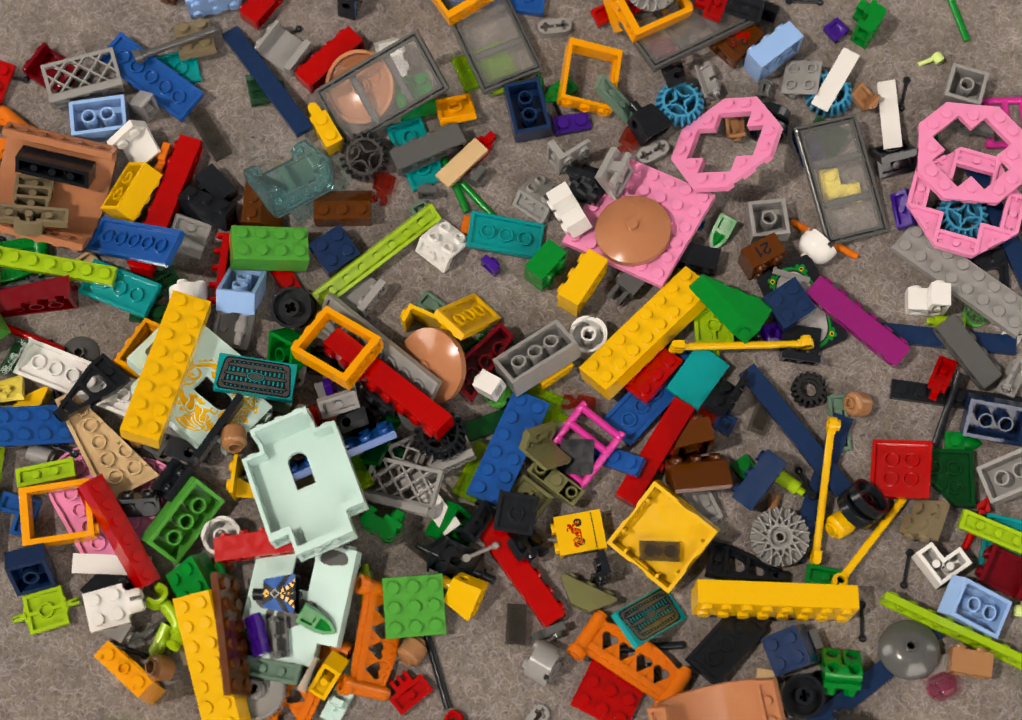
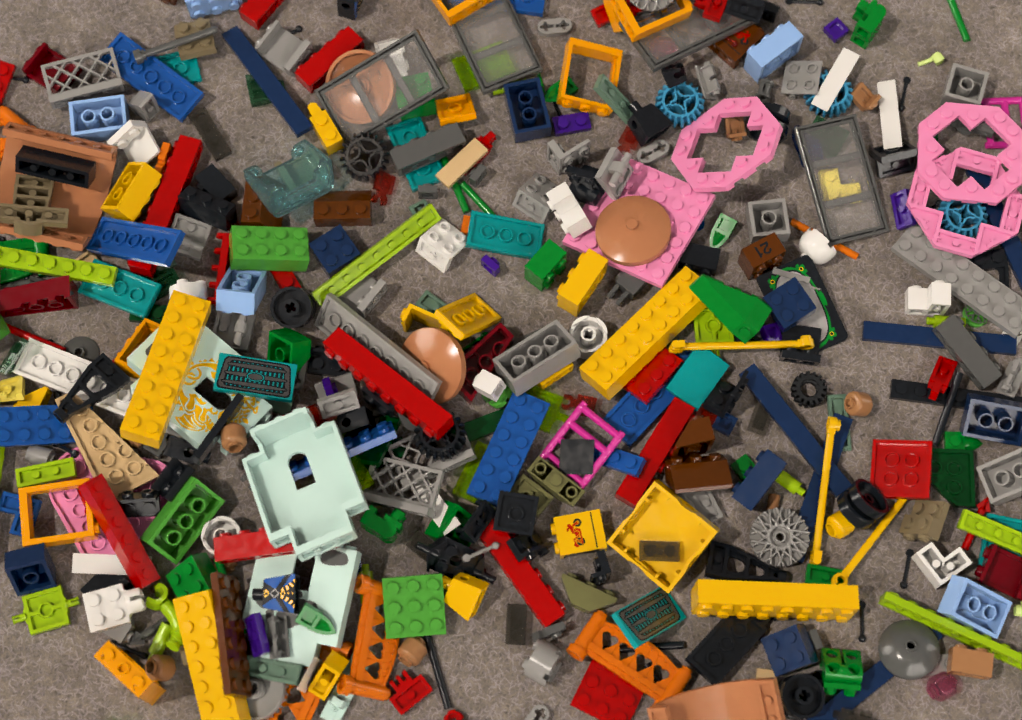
yellow plate [226,454,255,501] -> none
light orange window [290,306,384,390] -> none
olive bracket [519,421,571,471] -> none
black hinge [795,467,816,500] -> none
magenta brick [806,276,911,368] -> none

